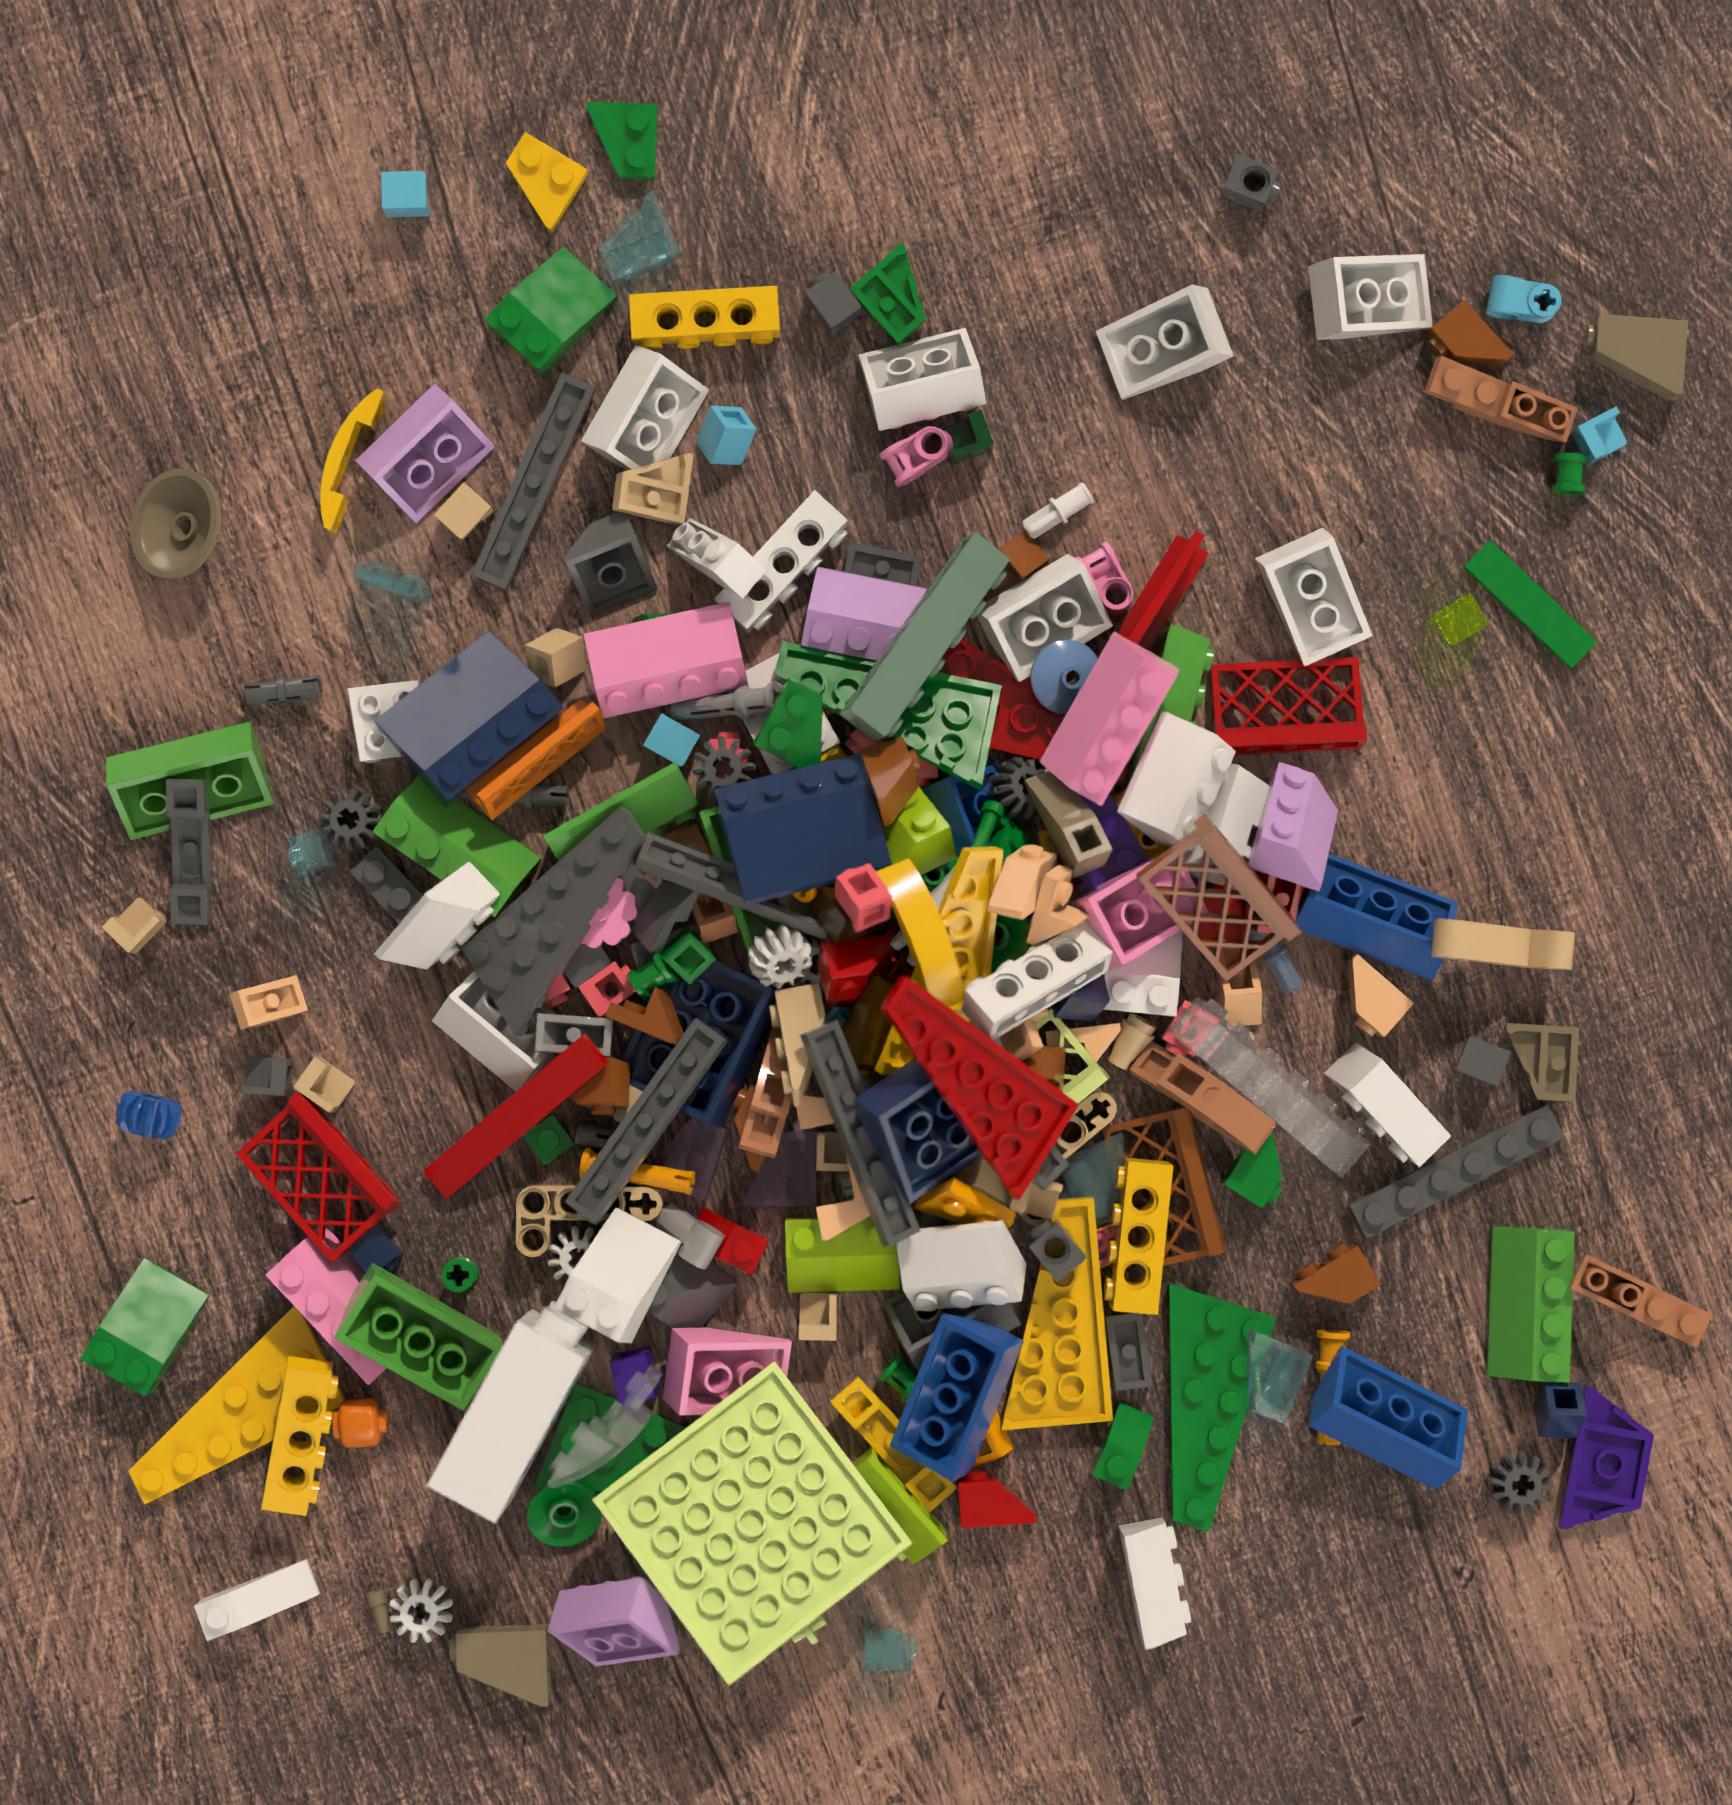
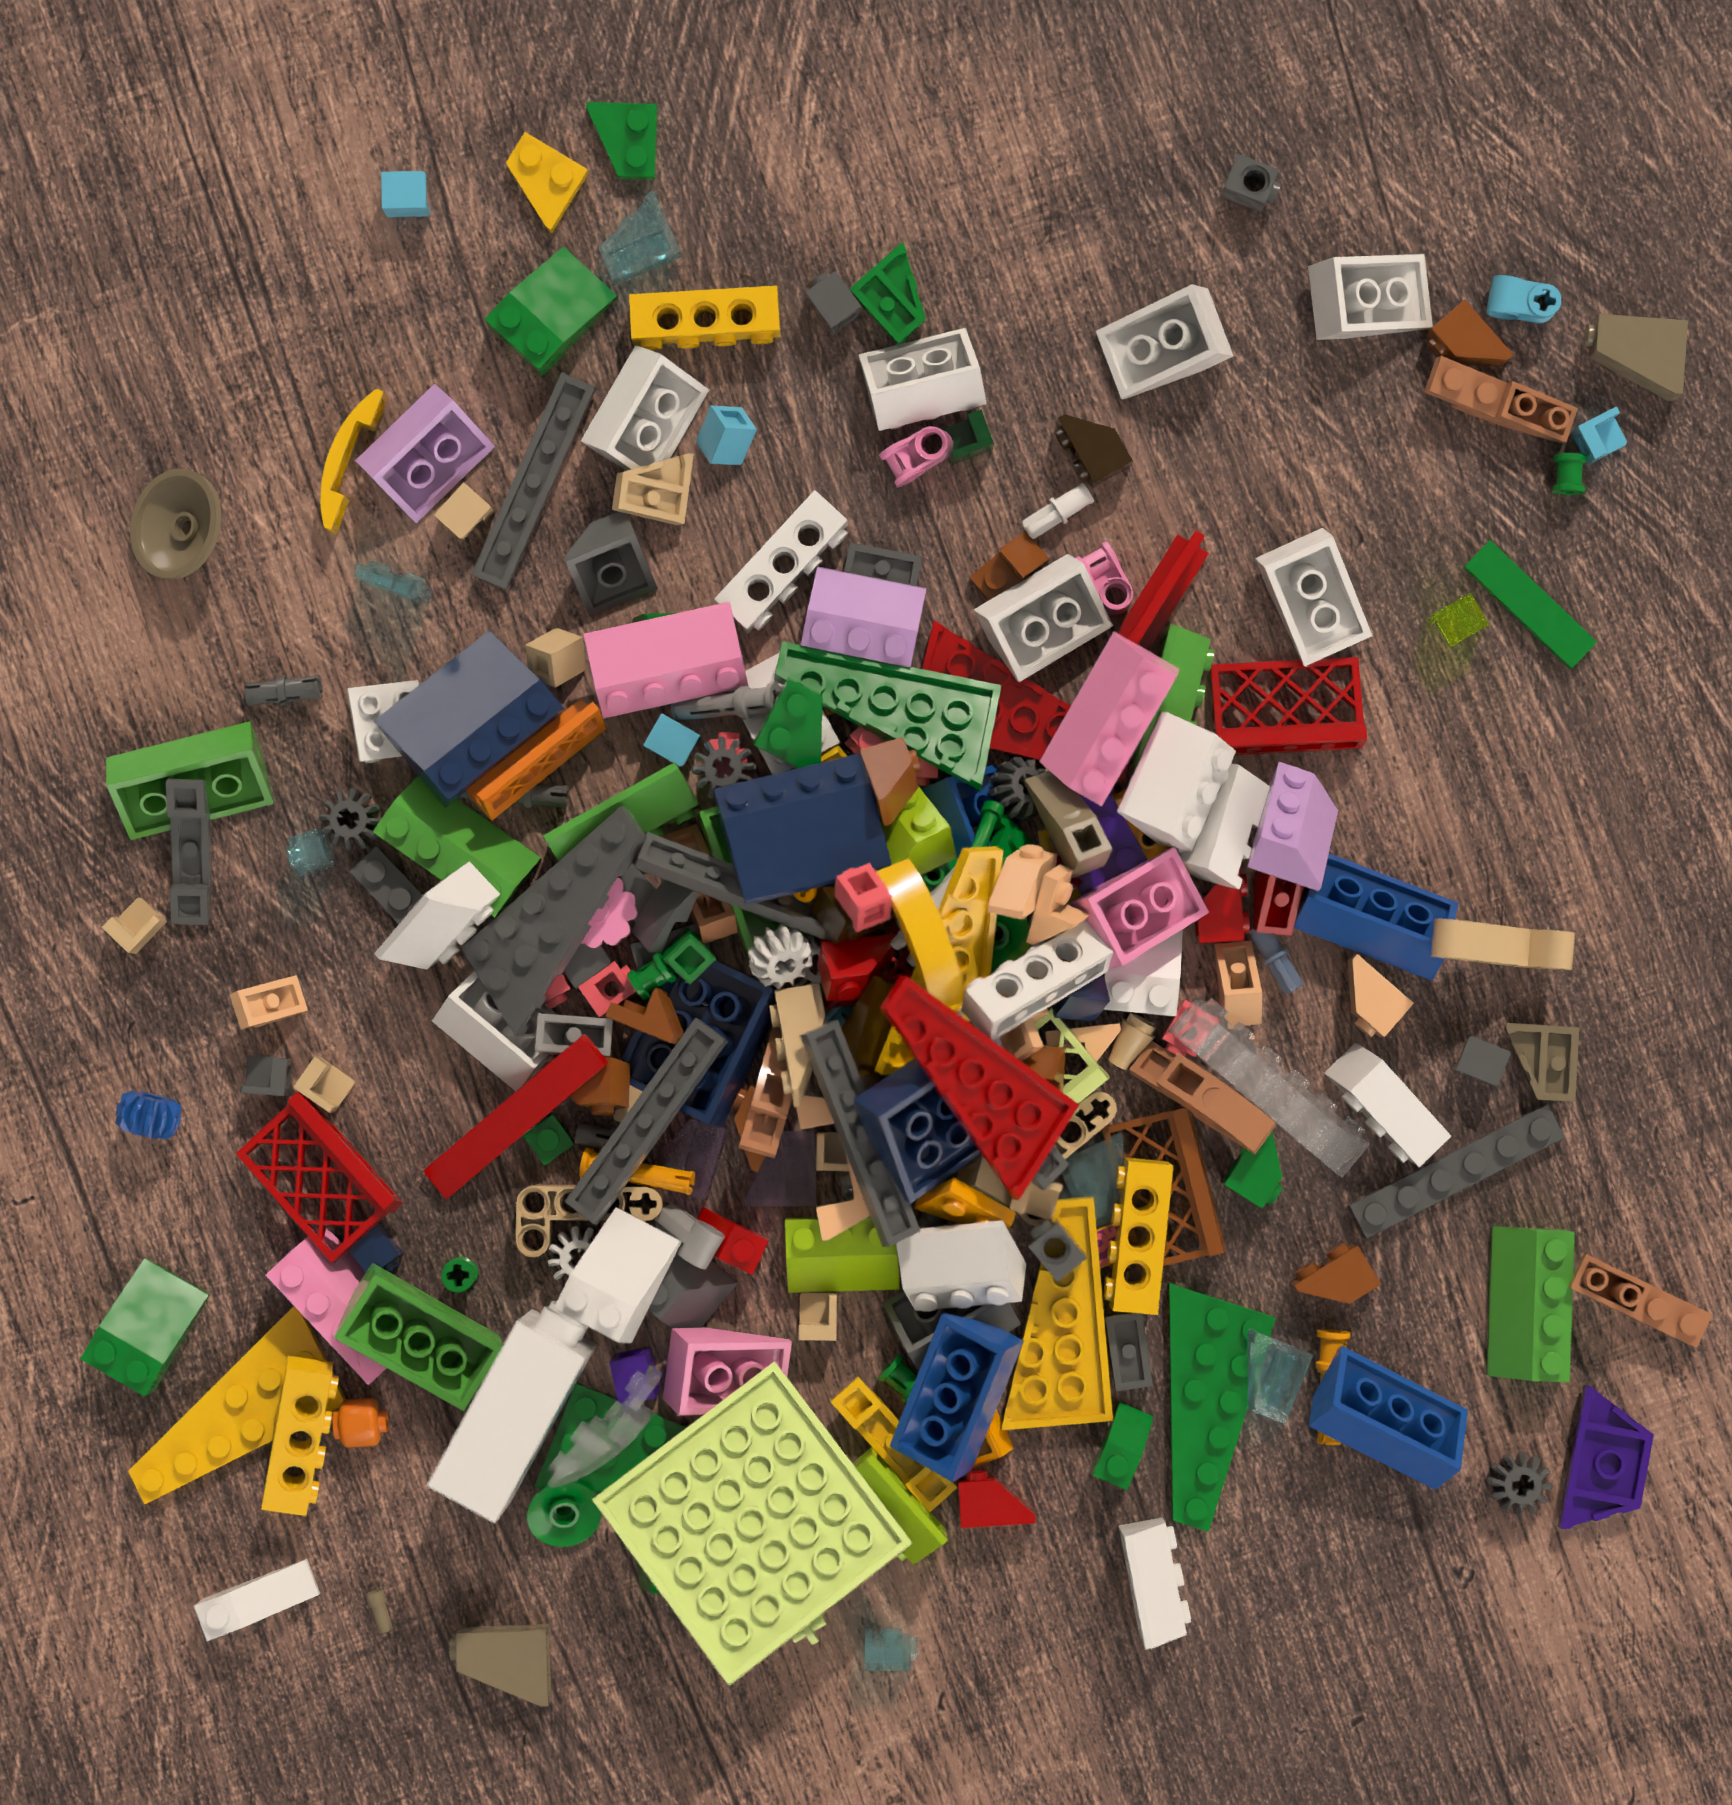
white gear [389,1578,453,1643] -> none
lavender slope [547,1576,680,1666] -> none
white slope [667,518,766,599] -> none
sand green brick [839,531,1010,741] -> none
medium blue dish [1030,640,1098,714] -> none
dark orange fence [1136,813,1301,982] -> none
dark blue brick [1533,1382,1587,1438] -> none
none -> dark brown slope [1054,414,1133,488]

